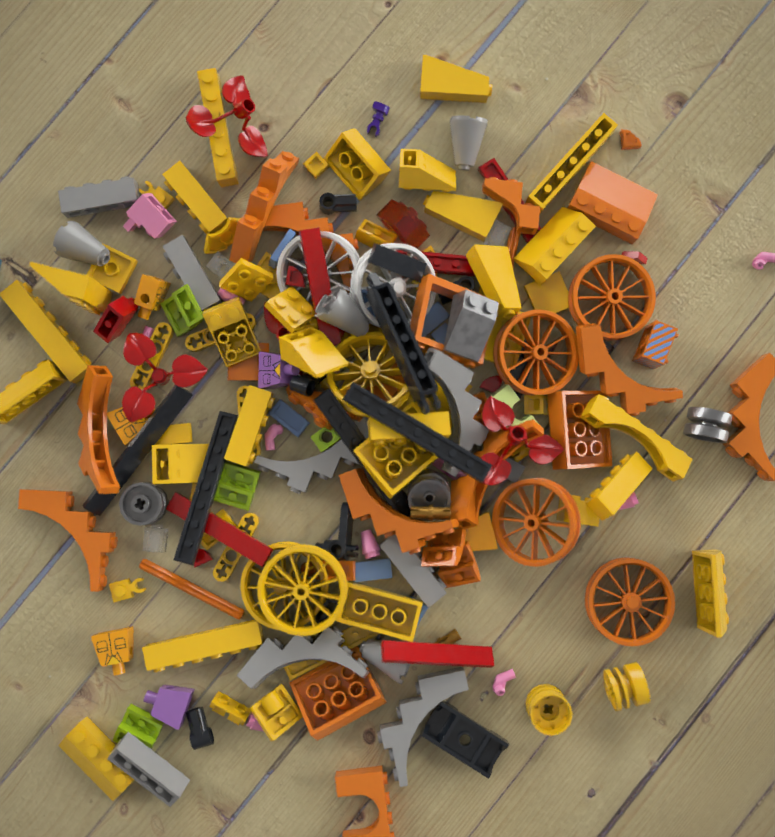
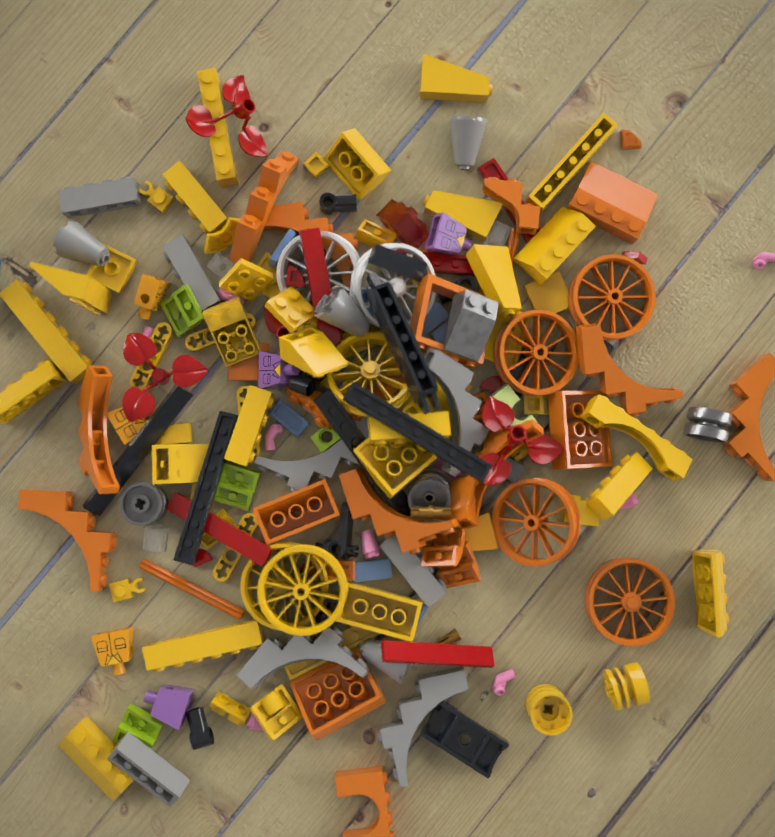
red hinge [93,296,139,343] -> none
bright pink hinge [123,193,177,239] -> none
dark purple piece [367,101,390,137] -> none
yellow slope [398,149,456,192] -> none
orange container [632,320,679,369] -> none
none -> orange slope [252,479,340,545]
none -> medium lavender torso [425,213,472,255]

